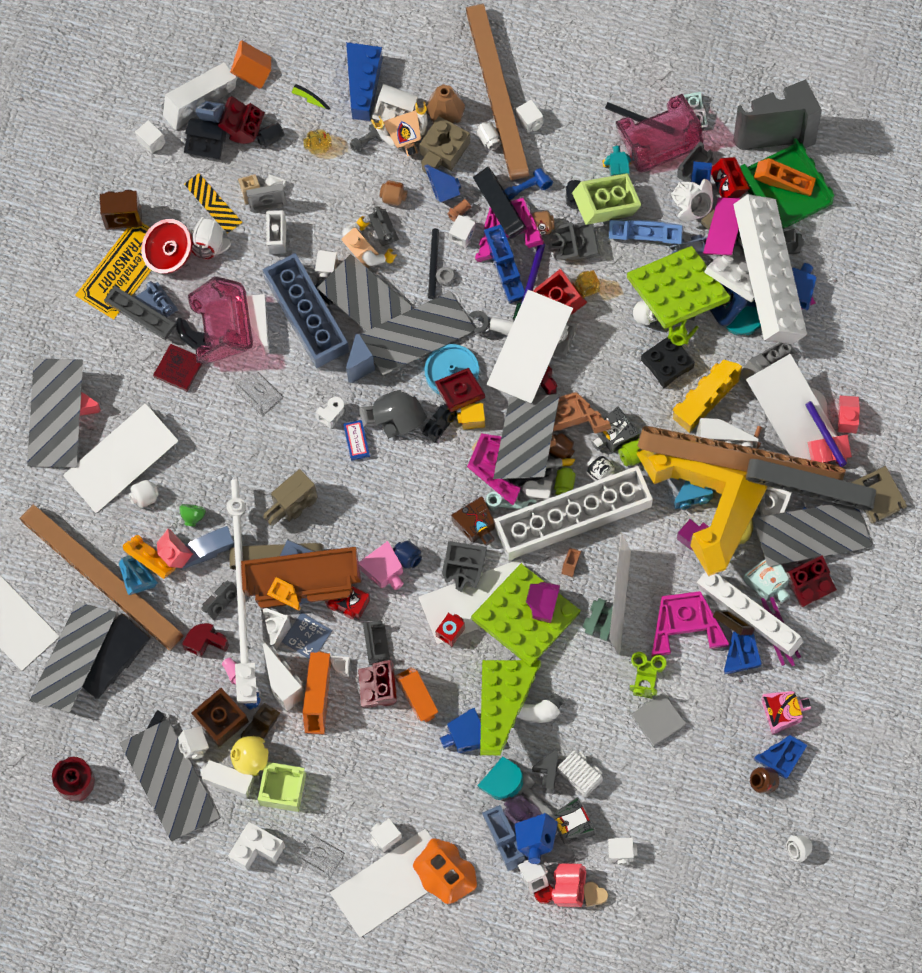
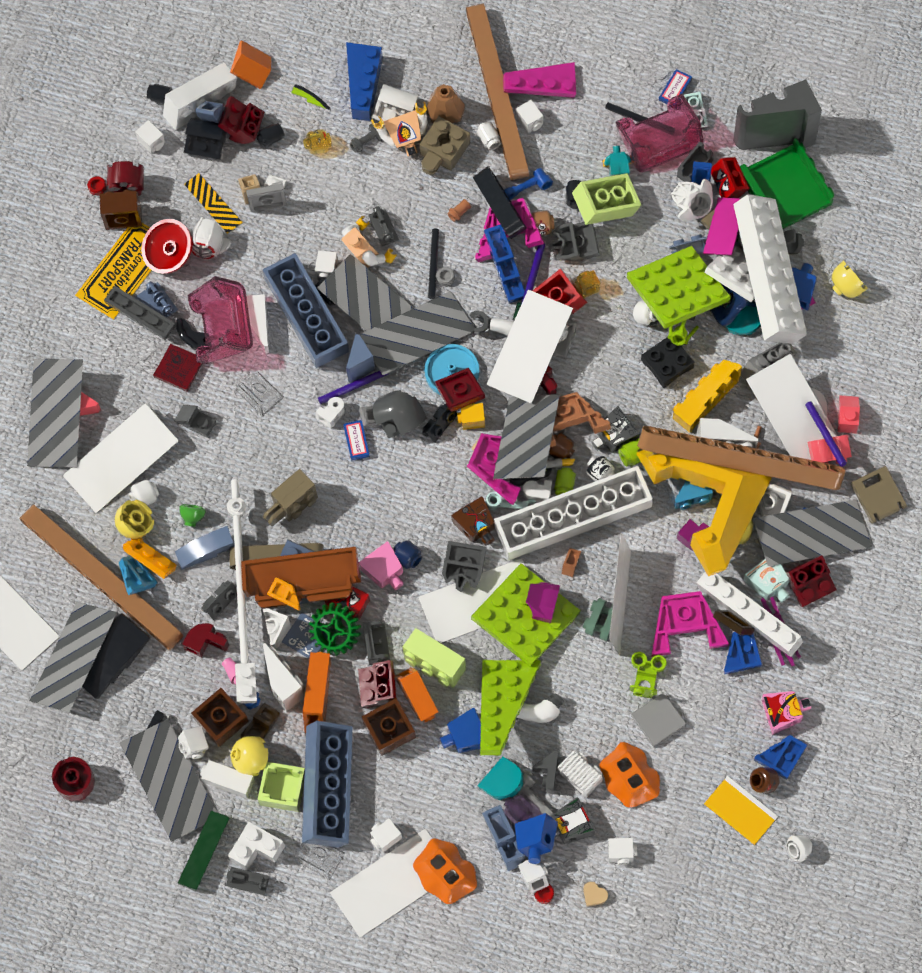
coral slope [157,529,193,568] -> none
white brick [266,210,286,254] -> none
white tile [330,656,350,678] -> none
medium nougat head [379,180,408,206] -> none
blue slope [424,164,461,203] -> none
red brick [435,612,465,647] -> none
white brick [449,215,476,248] -> none
coral brick [552,864,586,907] -> none
medium blue slope [609,220,683,244] -> none
dark grey beam [746,459,876,511] -> none
orange slope [754,158,816,196] -> none
none -> red tile [87,176,107,196]
none -> dark red brick [107,161,144,196]
none -> light yellow cylinder [115,500,154,539]
none -> black brick [147,84,173,104]
none -> dark grey slope [174,405,216,438]
none -> dark green slope [177,811,230,892]
none -> dark grey hinge [226,867,270,896]
none -> sand blue brick [302,721,353,848]
none -> green gear [309,602,361,656]
none -> dark purple bar [318,370,389,405]
none -> reddish brown brick [361,698,416,756]
none -> yellowish green brick [402,628,466,688]
none -> dark pink wing [503,62,576,98]
none -> orange piece [600,742,660,808]
none -> tile [659,69,692,108]
none -> yellow sticker [704,776,778,845]
none -> light yellow cylinder [832,260,868,298]

